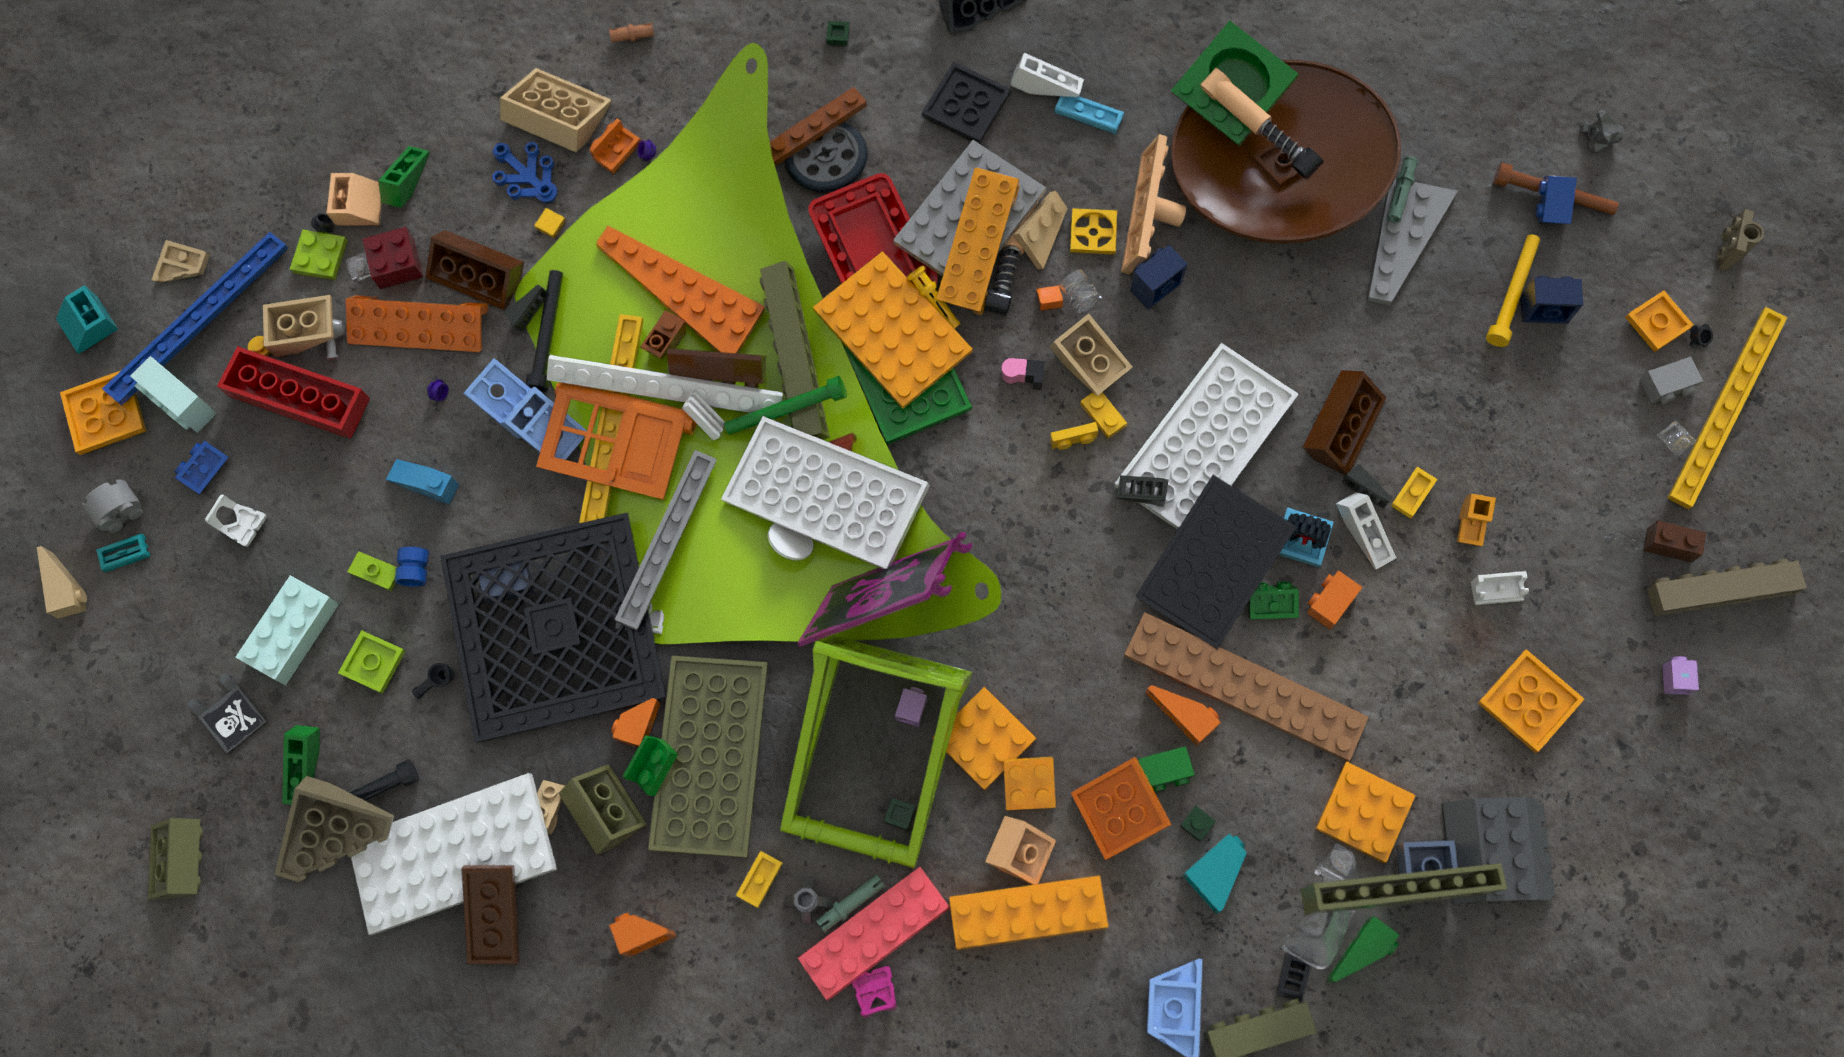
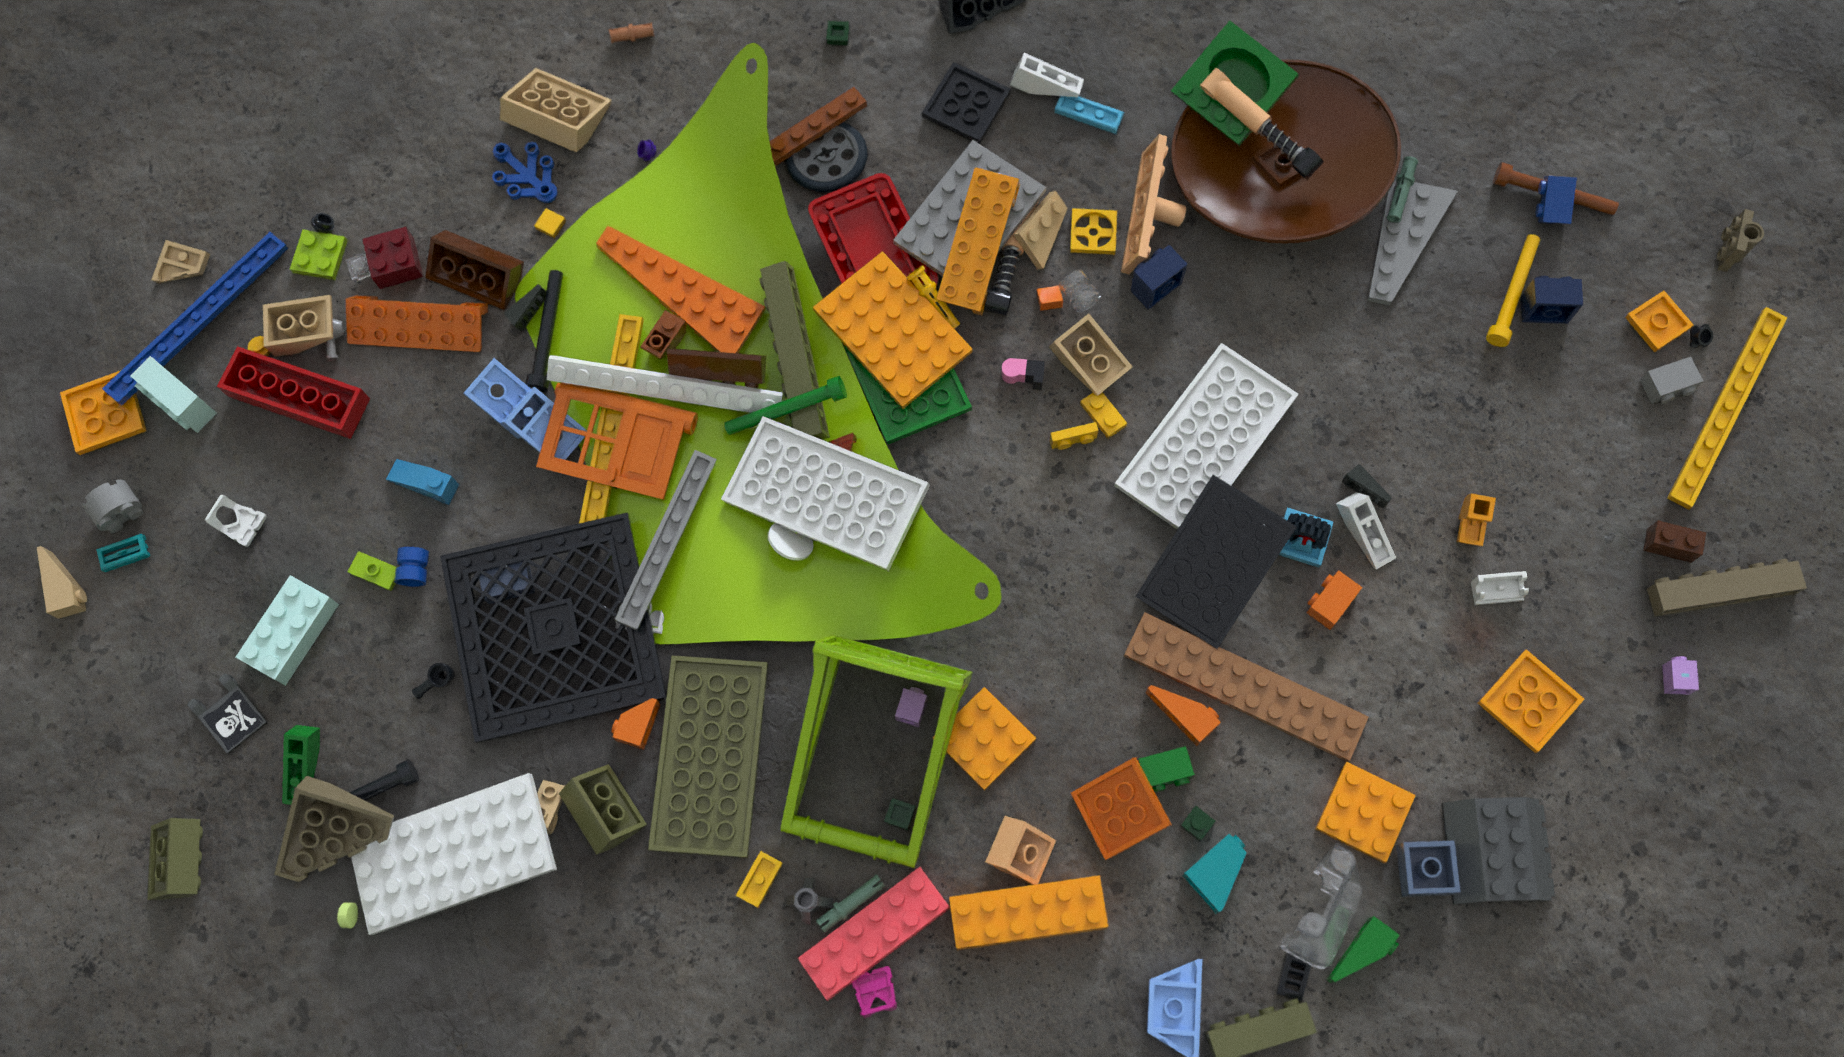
teal slope [56,285,118,354] -> none
blue bracket [174,441,229,495] -> none
light nougat slope [327,173,382,226] -> none
lime plate [338,630,406,694] -> none
green slope [378,146,429,208] -> none
dark purple plate [427,379,449,401] -> none
reddish brown tile [461,865,519,964] -> none
orange bracket [589,118,641,174] -> none
orange slope [609,913,676,957] -> none
green bracket [623,735,678,796] -> none
white tile [683,391,725,441] -> none
flag [797,532,973,647] -> none
light orange plate [1003,757,1056,810] -> none
pearl dark grey slope [1117,475,1169,506] -> none
green bracket [1249,581,1299,619] -> none
olive brick [1300,863,1507,915] -> none
reddish brown slope [1302,370,1386,475] -> none
yellow plate [1391,467,1438,519] -> none
flat silver rock [1580,110,1624,152] -> none
clear slope [1657,420,1696,456] -> none
none -> yellowish green tile [337,902,358,928]

